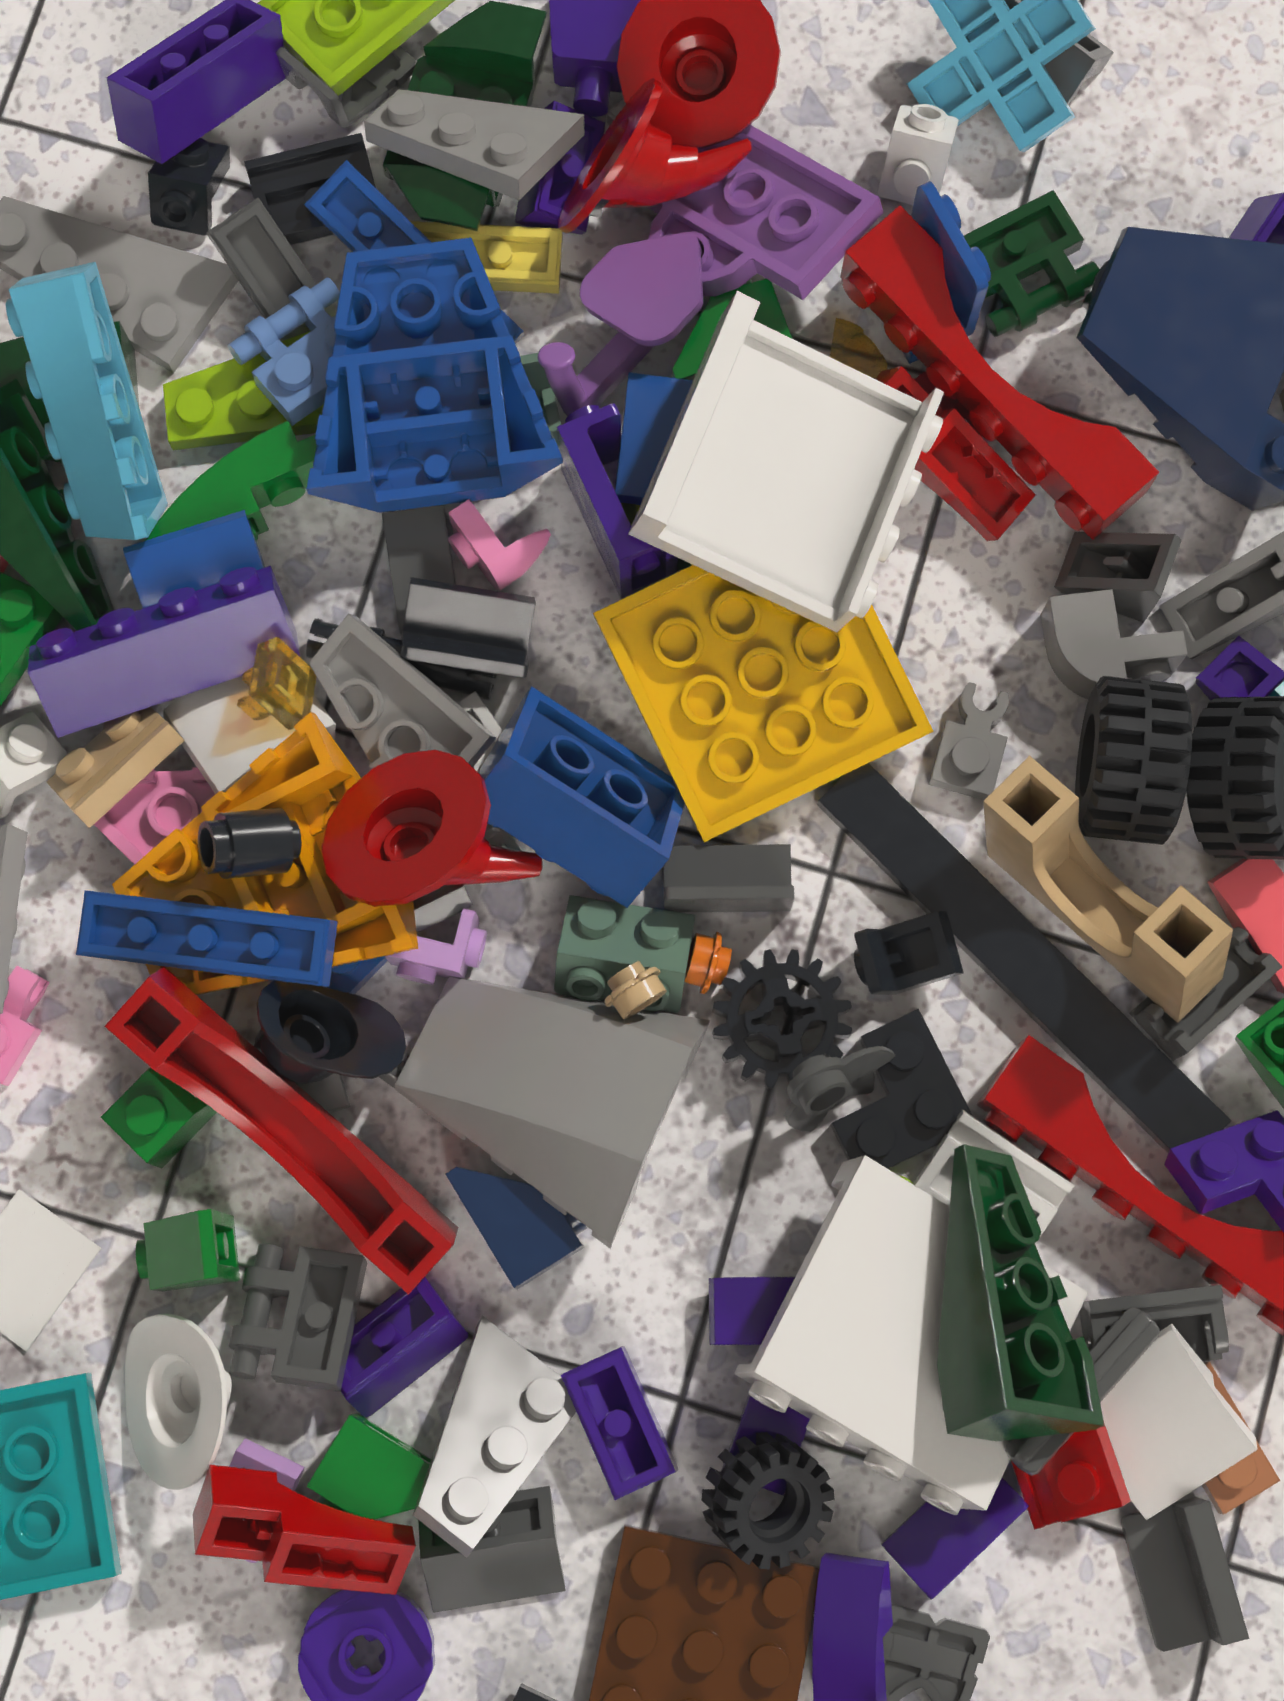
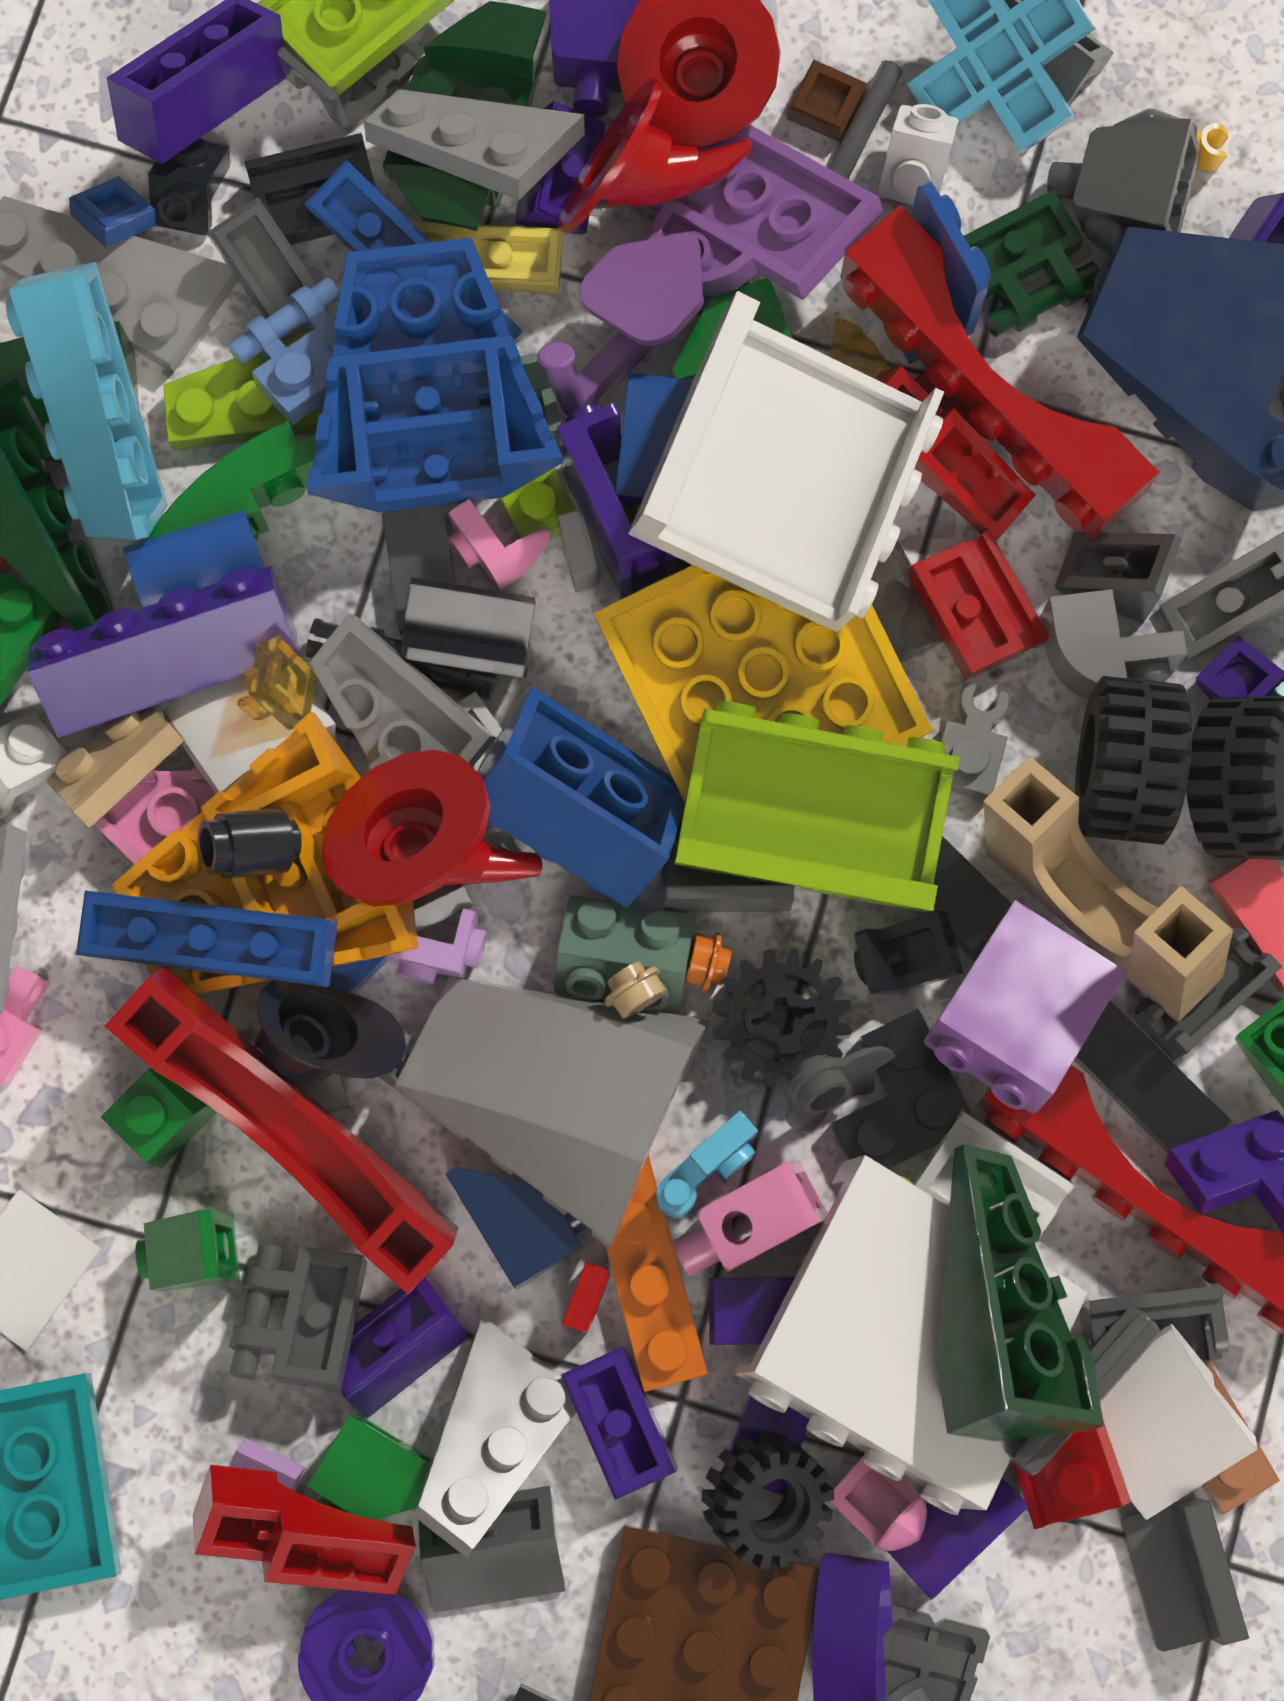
white hat [124,1314,232,1490] -> none
none -> blue tile [69,176,156,248]
none -> lime plate [499,468,576,540]
none -> light grey tile [558,510,598,593]
none -> red tile [562,1261,611,1333]
none -> orange plate [605,1154,708,1392]
none -> medium azure plate [656,1110,758,1218]
none -> bright pink torso [672,1160,828,1276]
none -> lime panel [674,701,961,913]
none -> reddish brown tile [787,59,867,142]
none -> dark grey bar [828,60,903,180]
none -> bright pink plate [829,1453,927,1551]
none -> clear smoke slope [871,539,944,663]
none -> red plate [907,530,1049,681]
none -> panel [923,900,1127,1114]
none -> dark grey torso [1047,108,1228,257]

